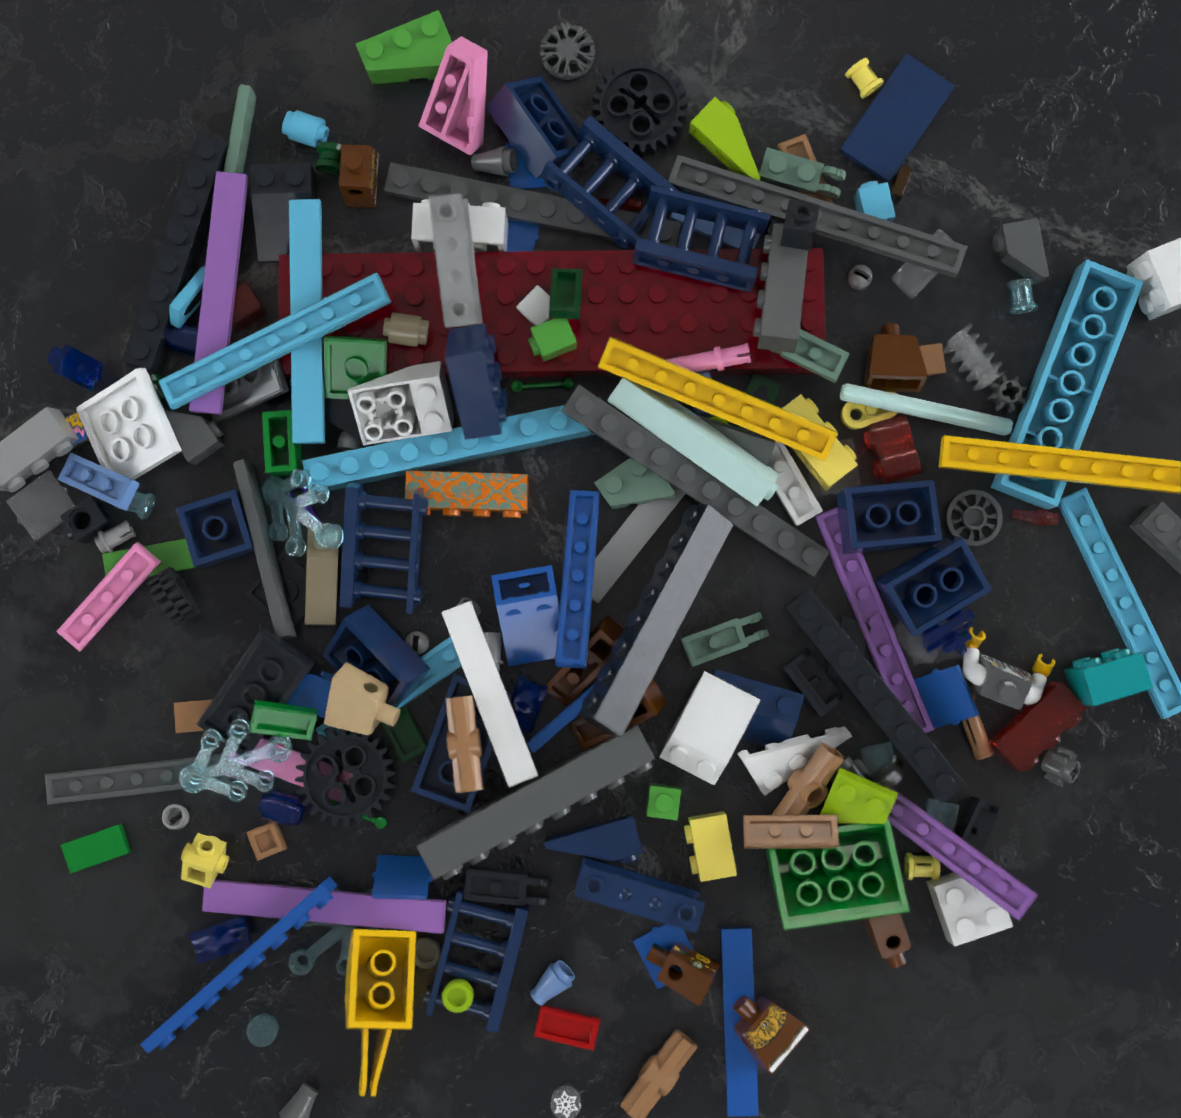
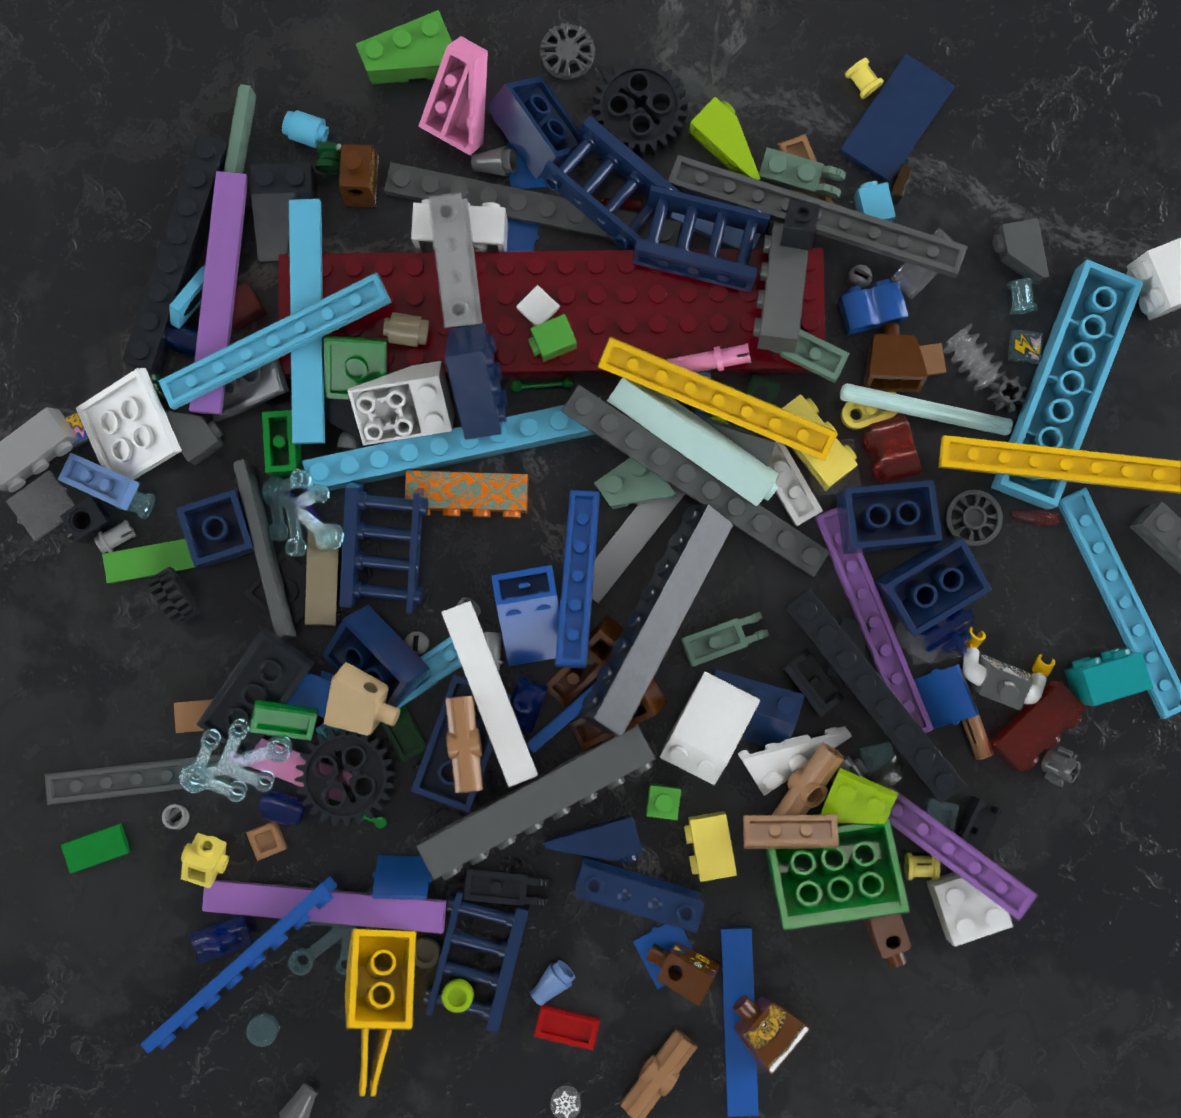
clear blue hips [46,344,104,391] -> none
bright pink tile [56,542,161,652] -> none
dark green tile [549,268,582,319] -> none
none -> blue brick [838,279,908,335]
none -> tile [1008,329,1043,364]

